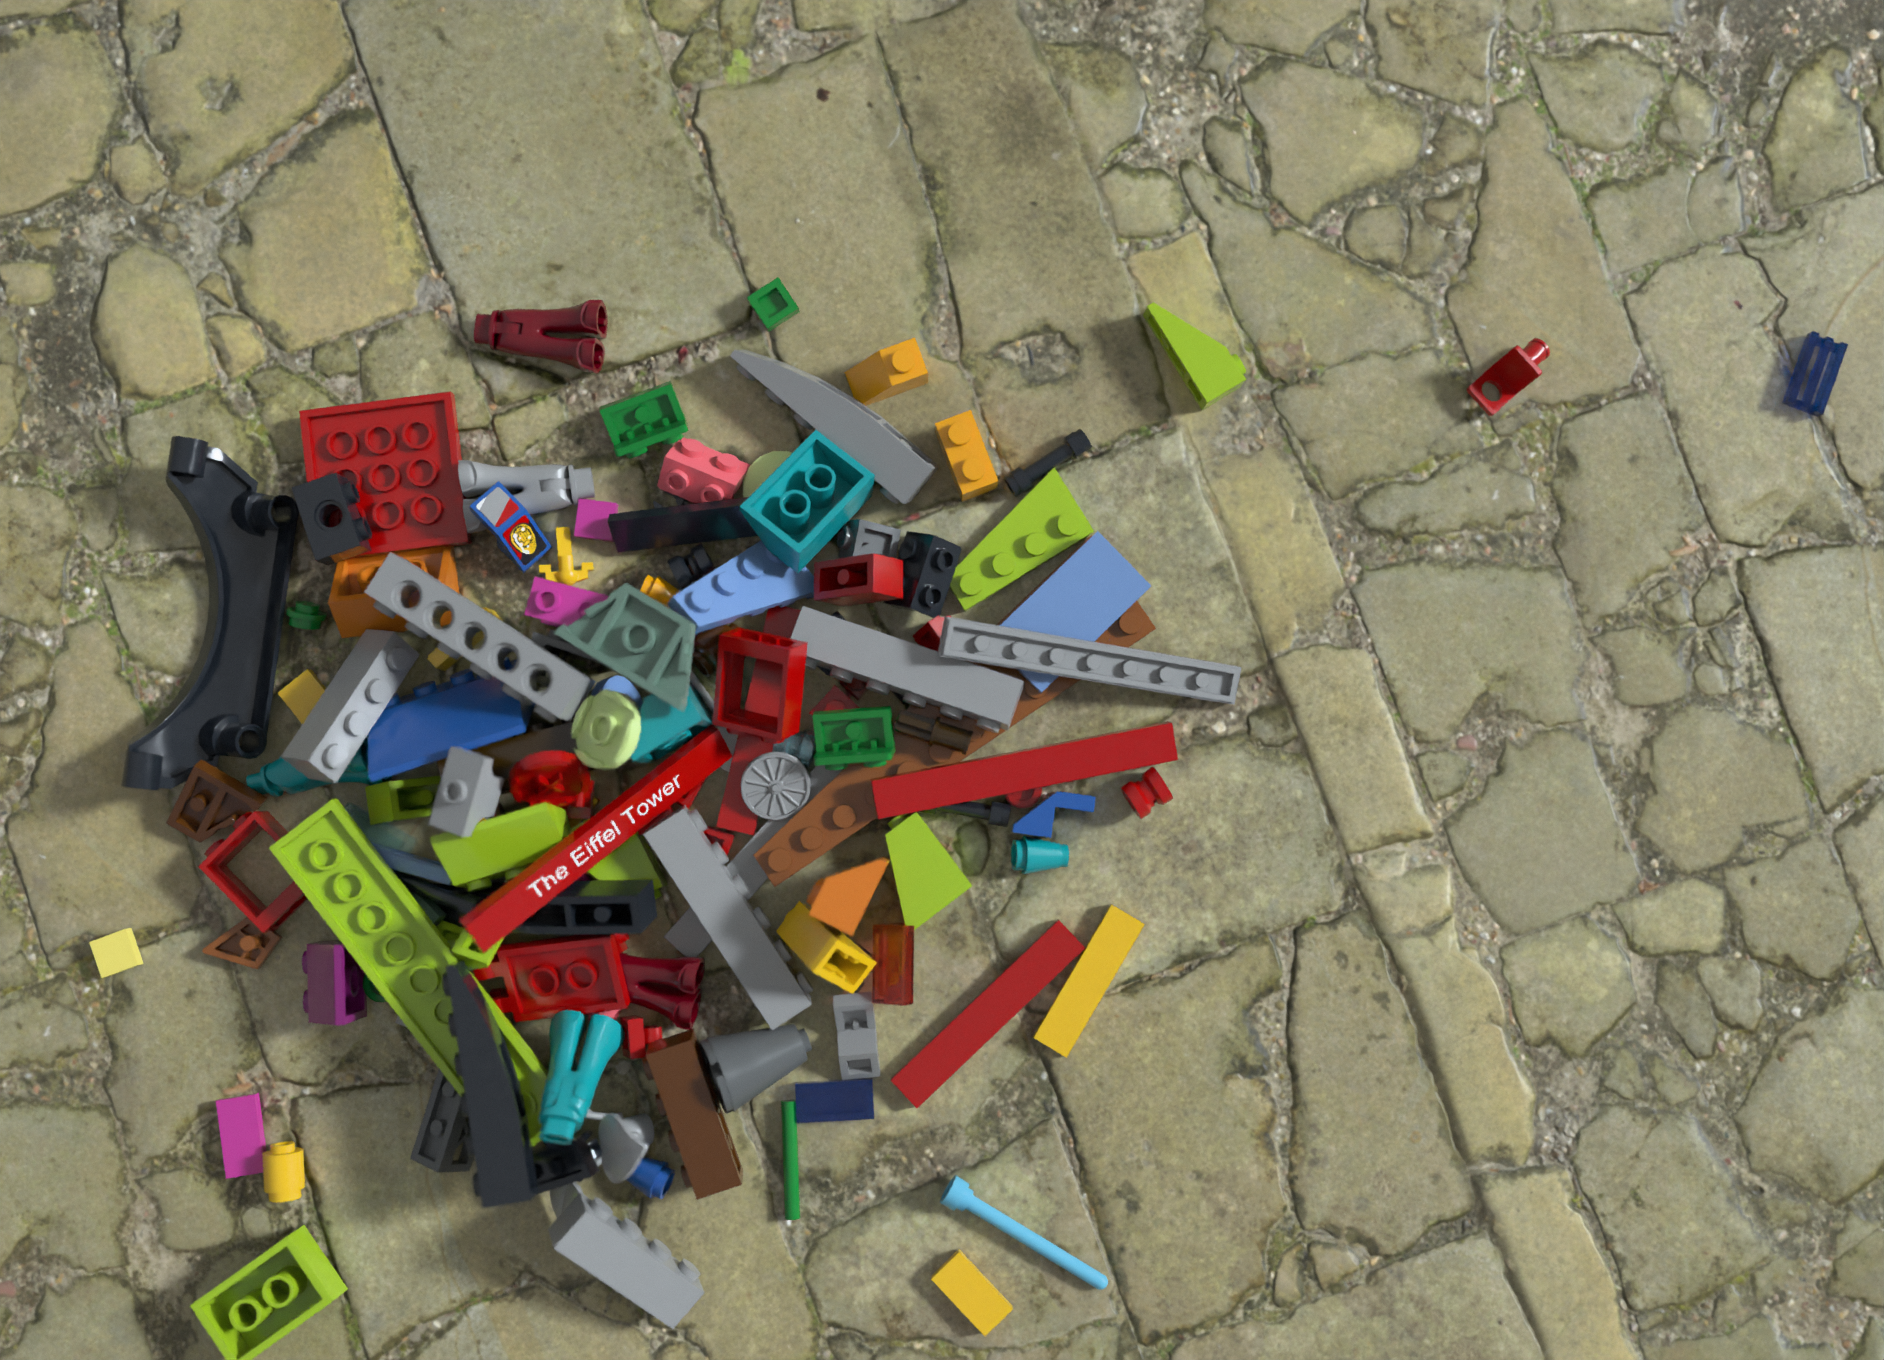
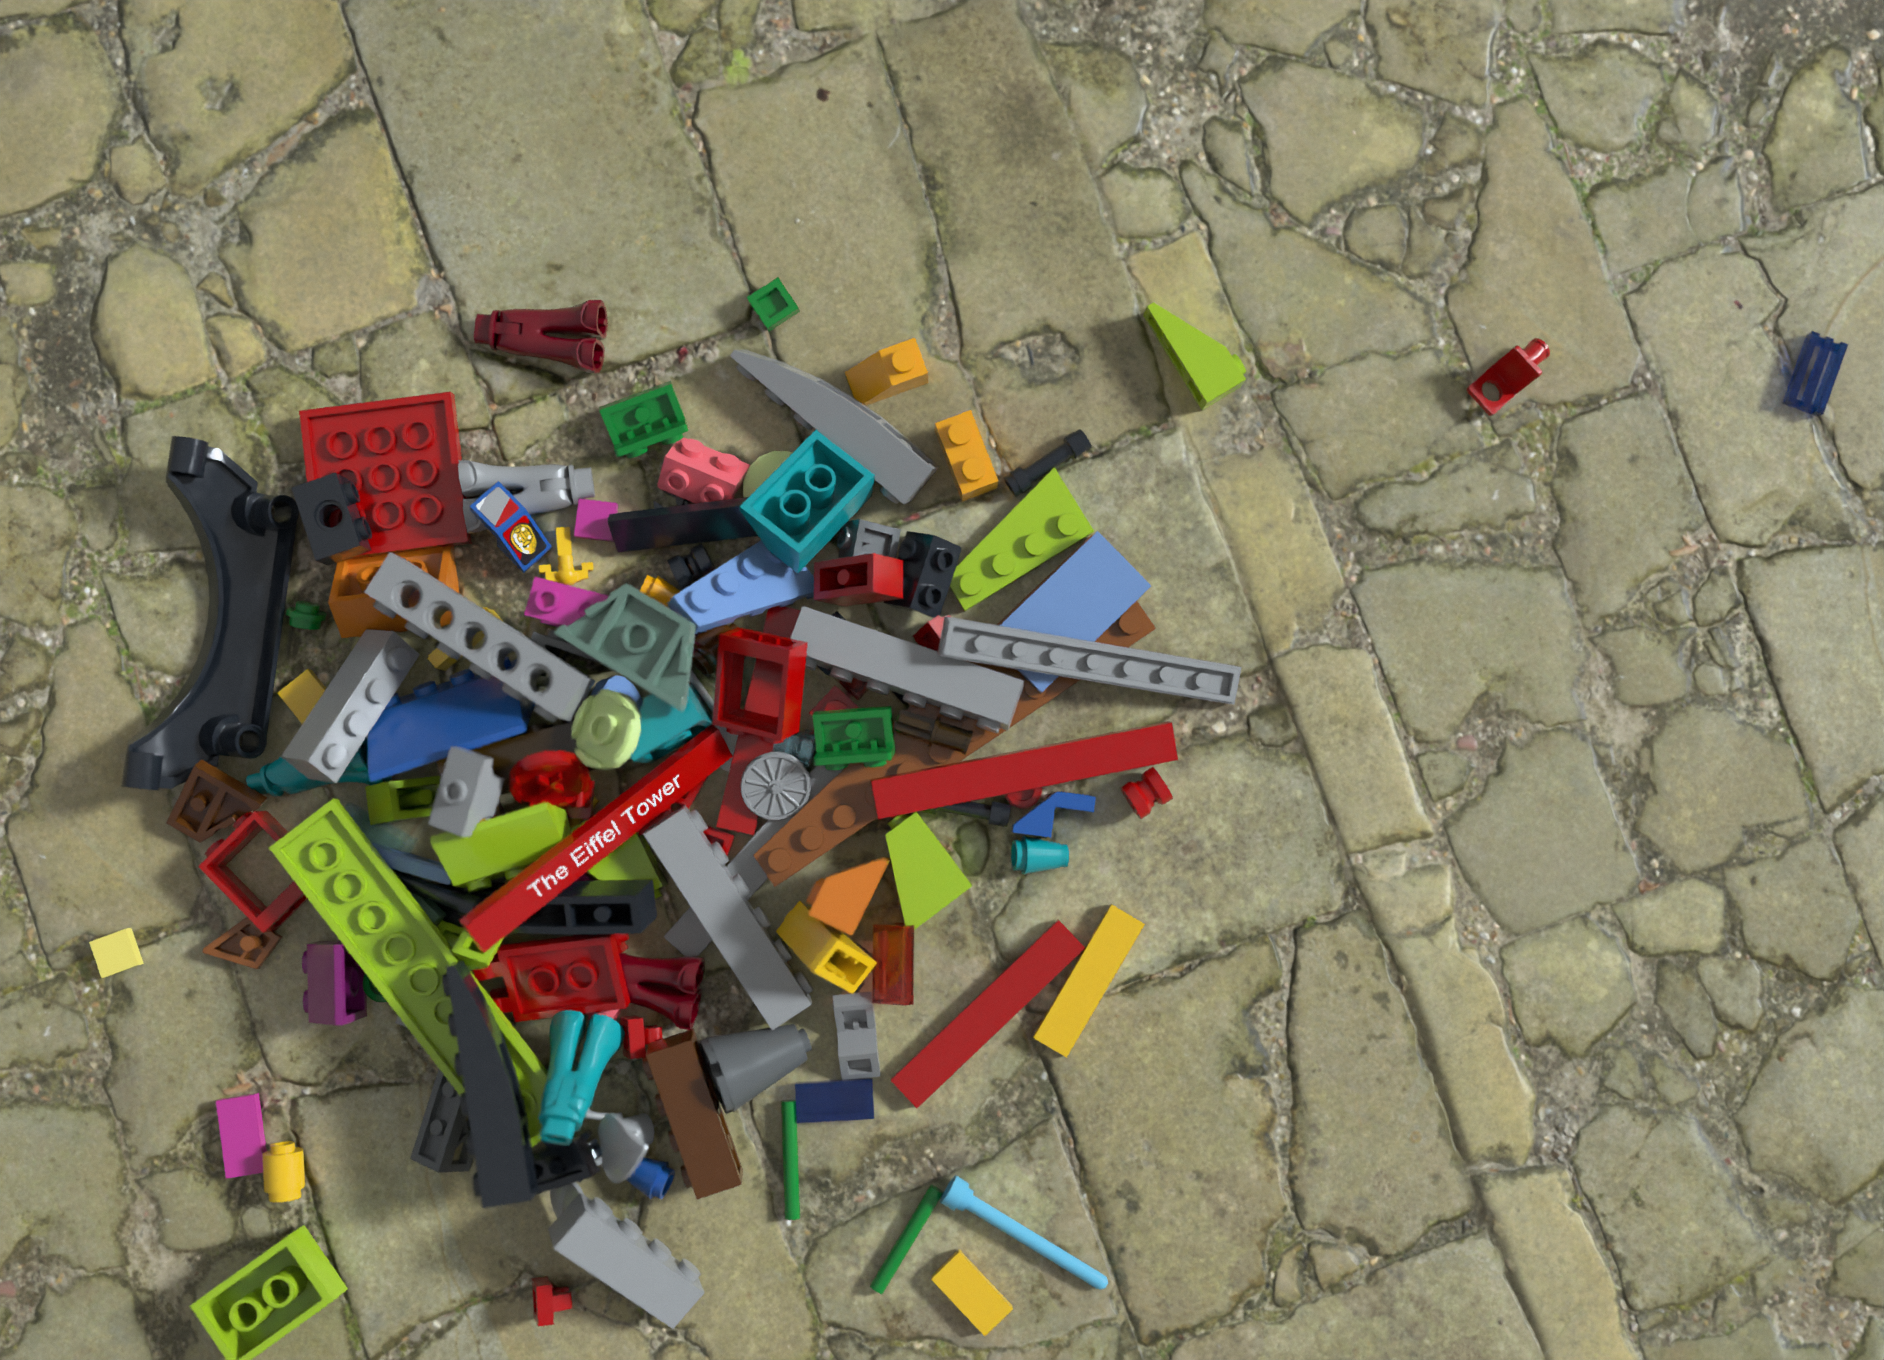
none -> red tile [532,1276,572,1327]
none -> green bar [870,1184,944,1294]

